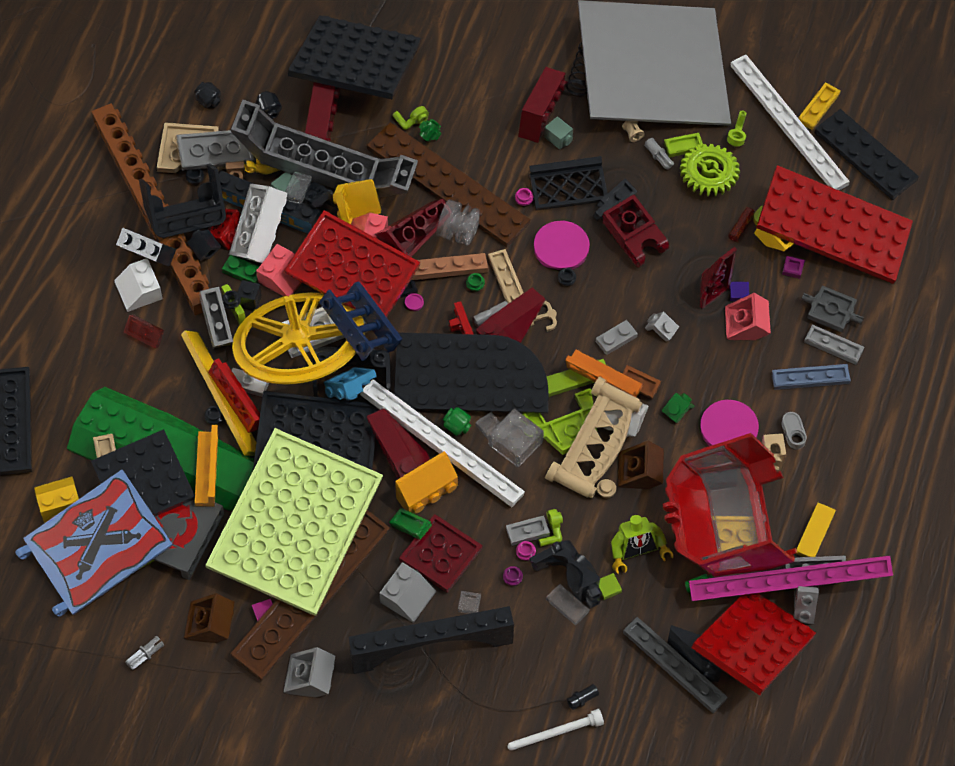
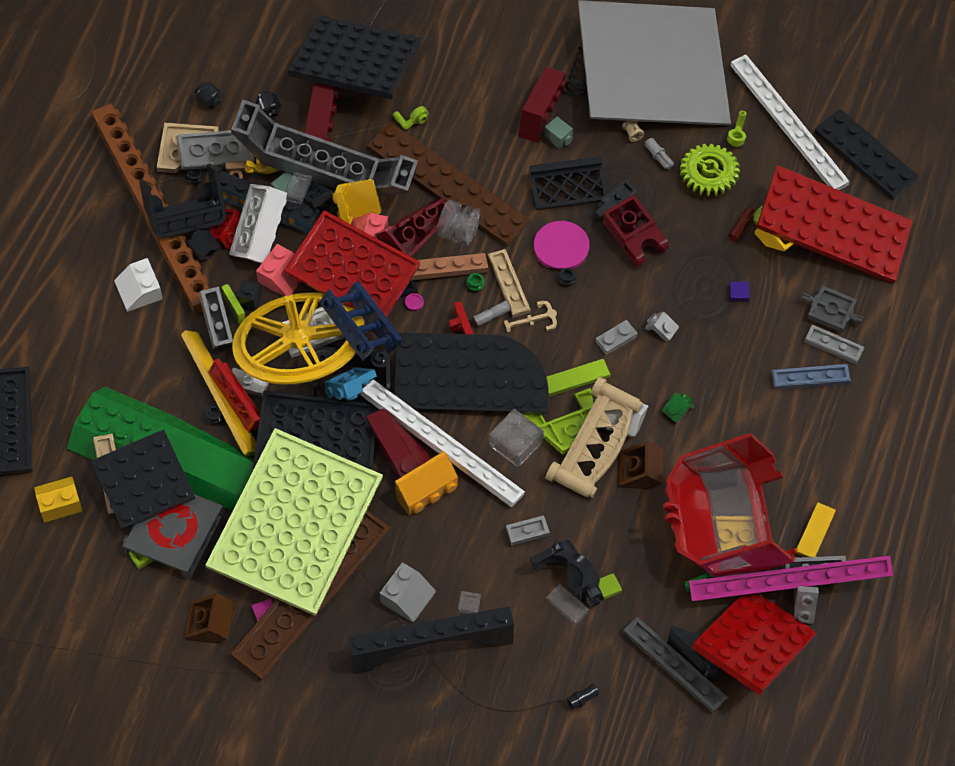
flag [15,470,173,617] -> none
brick [116,228,176,267] -> none
clear red plate [124,314,165,348] -> none
light grey axle [126,636,164,670] -> none
light orange fence [195,425,218,507] -> none
green plate [222,255,259,283] -> none
black plate [222,290,241,309] -> none
light grey slope [284,647,335,697] -> none
green tile [389,508,432,540] -> none
dark red plate [399,514,483,593] -> none
green gear [419,119,442,142] -> none
green head [442,407,472,436] -> none
dark red wedge [476,287,546,343] -> none
clear tile [476,412,503,439] -> none
magenta plate [503,566,523,586] -> none
white piece [507,709,604,750] -> none
dark pink plate [515,188,533,206] -> none
dark pink plate [516,541,536,561] -> none
lime plate [538,509,563,547] -> none
orange fence [565,350,643,397] -> none
tan plate [597,479,616,498] -> none
torso [611,515,673,574] -> none
dark orange plate [622,365,661,400] -> none
lime tile [664,133,703,157] -> none
dark red wedge [700,247,737,309] -> none
dark pink tile [700,400,759,452] -> none
coral slope [725,293,771,340] -> none
tan brick [762,434,786,472] -> none
light grey piece [781,412,807,449] -> none
magenta tile [782,256,805,279] -> none
yellow tile [798,82,841,130] -> none

